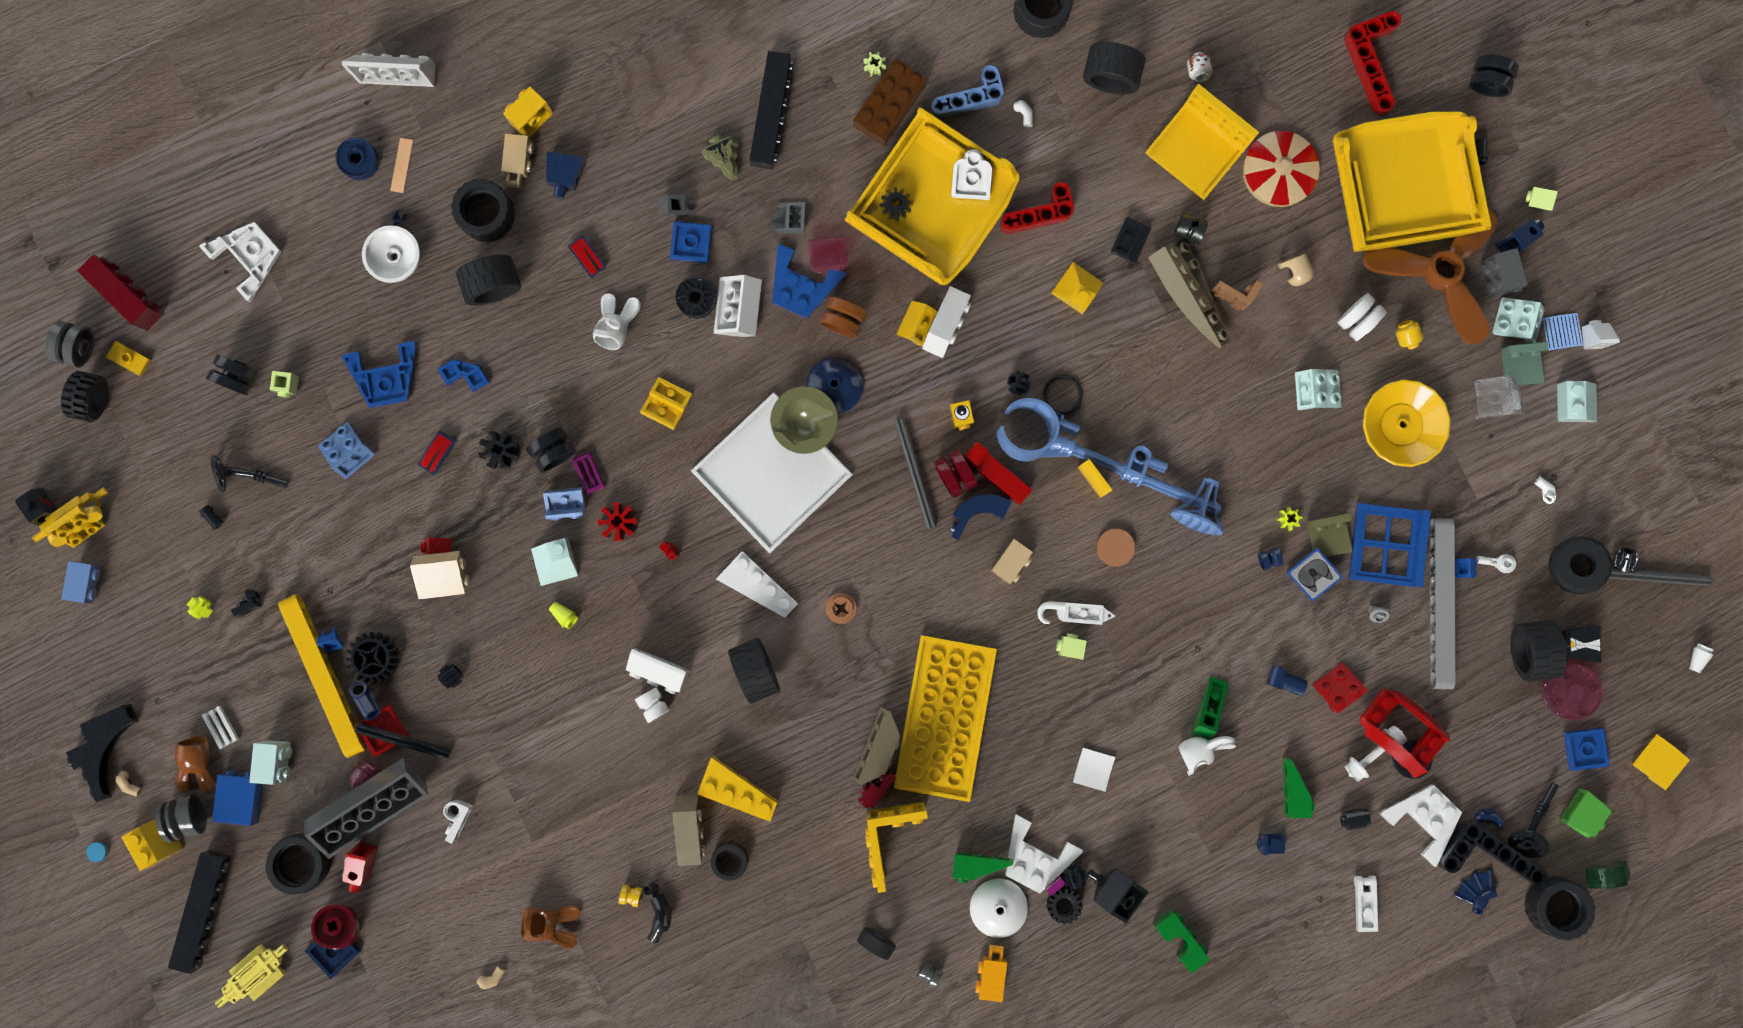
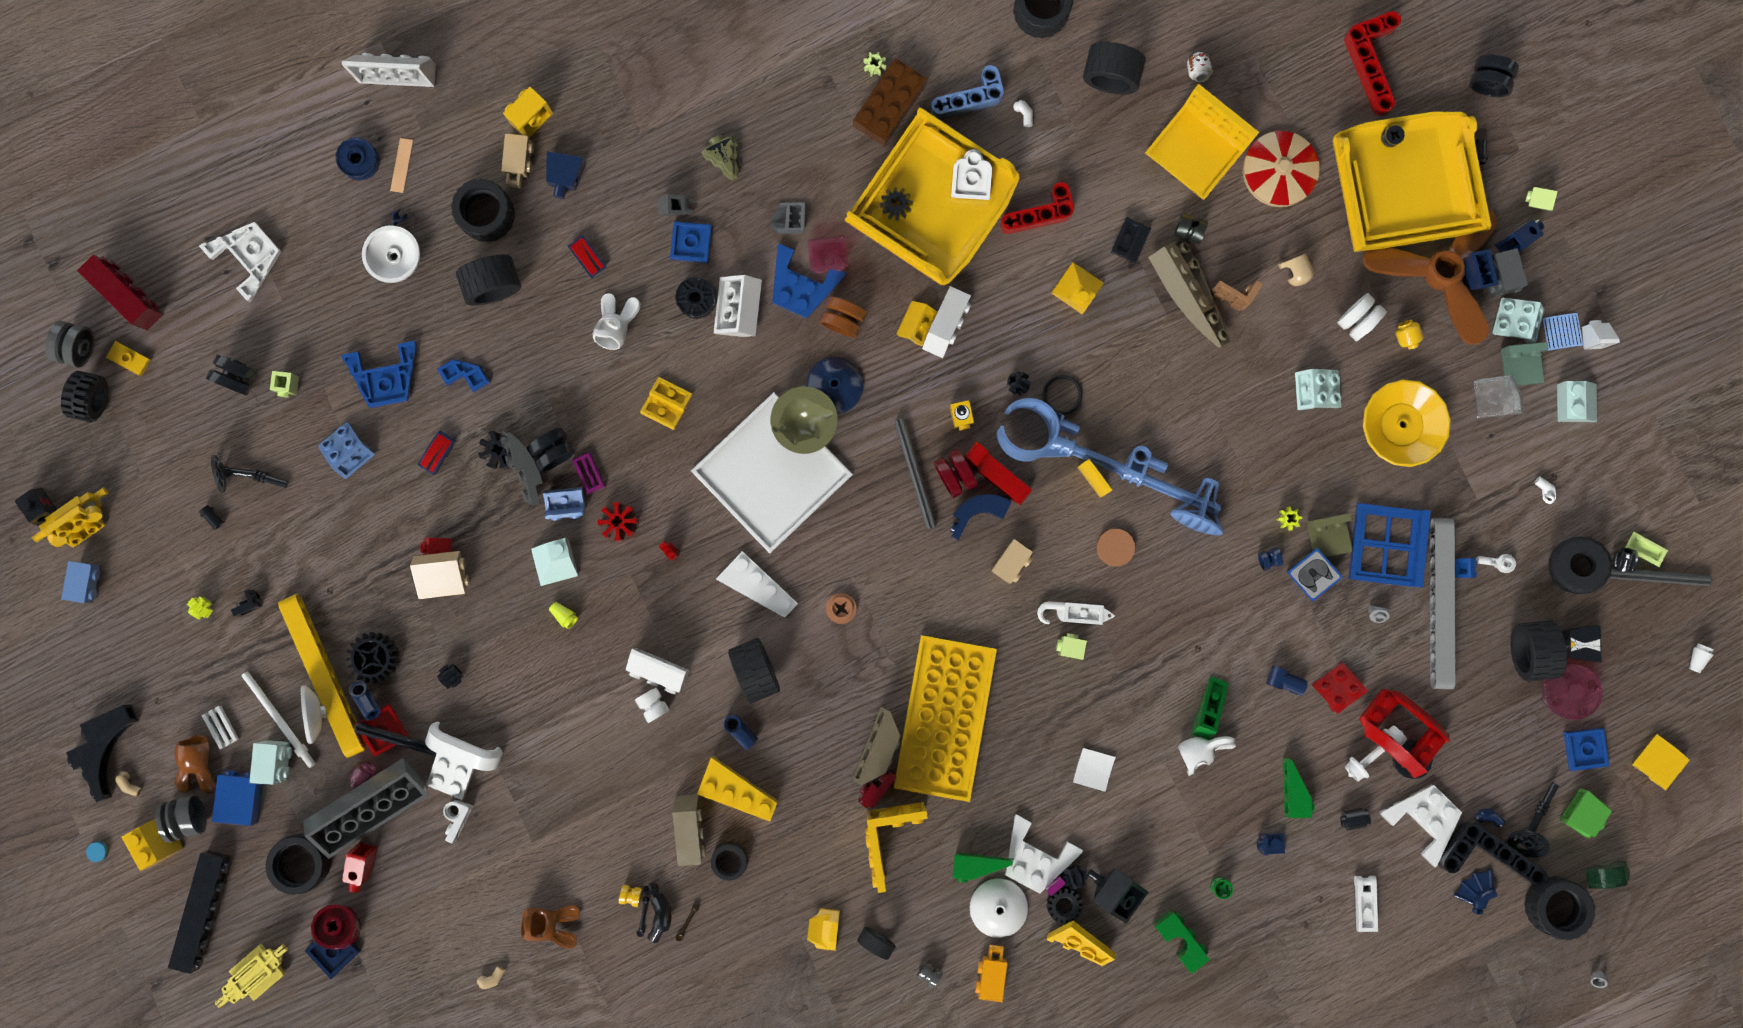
blue tile [317,628,344,653] -> none
black brick [749,50,794,170] -> none
none -> white bar [241,671,316,768]
none -> white dish [301,685,326,744]
none -> white piece [425,722,503,800]
none -> dark grey slope [501,431,542,506]
none -> black hinge [636,896,650,937]
none -> dark brown hinge [675,904,699,941]
none -> dark blue piece [724,714,758,750]
none -> yellow slope [807,908,840,951]
none -> yellow wing [1046,921,1116,966]
none -> green wheel [1210,877,1233,899]
none -> black wheel [1381,125,1405,147]
none -> dark blue torso [1464,249,1499,290]
none -> light grey hinge [1591,970,1608,988]
none -> yellowish green tile [1625,532,1668,567]

